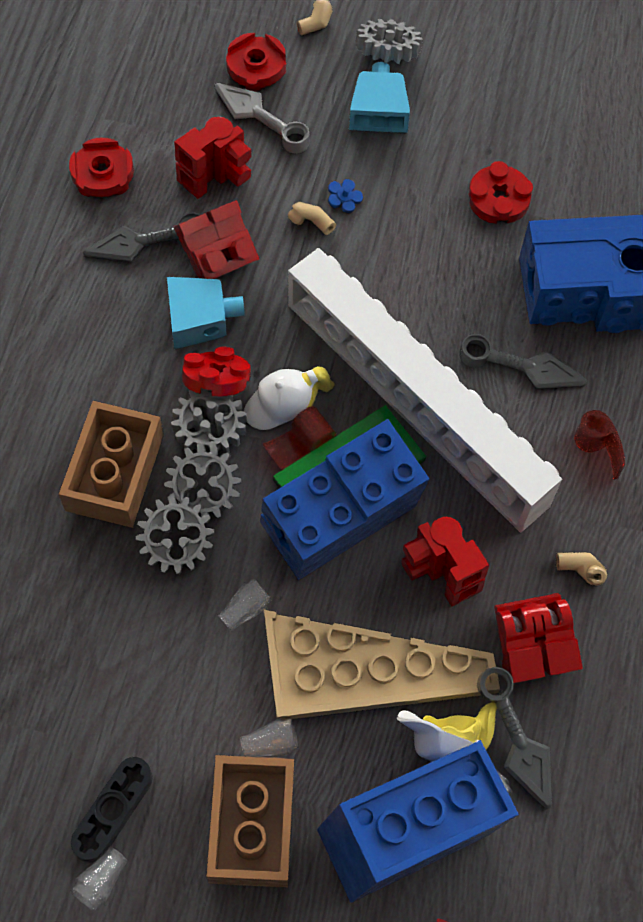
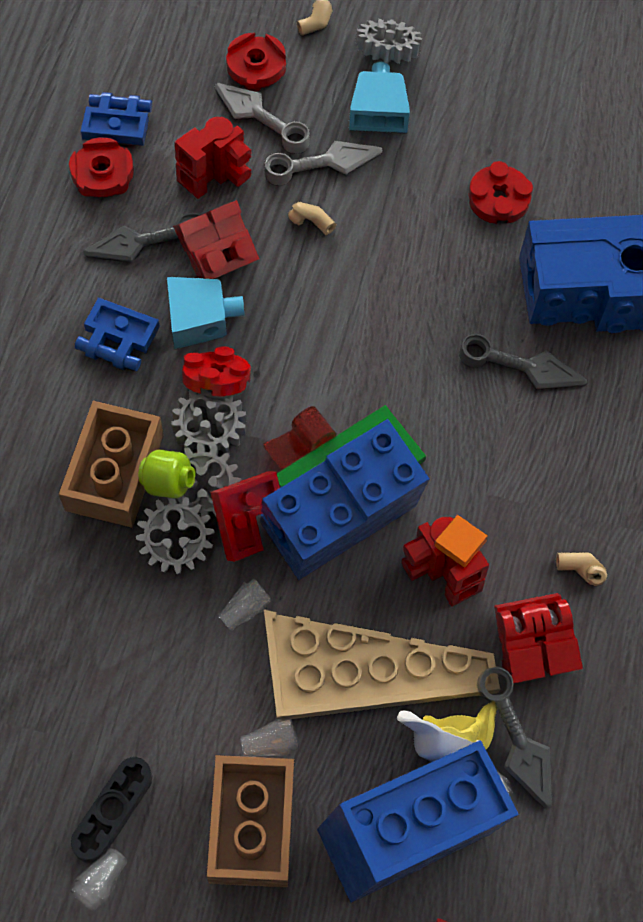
white hair [244,366,335,430] -> none
white brick [288,248,562,533] -> none
blue plant [328,179,363,213] -> none
clear red panel [574,410,625,480] -> none
none -> blue plate [75,297,160,371]
none -> blue plate [81,92,152,146]
none -> lime head [138,450,195,499]
none -> red plate [210,471,280,562]
none -> light grey piece [265,141,382,185]
none -> orange tile [435,515,488,568]

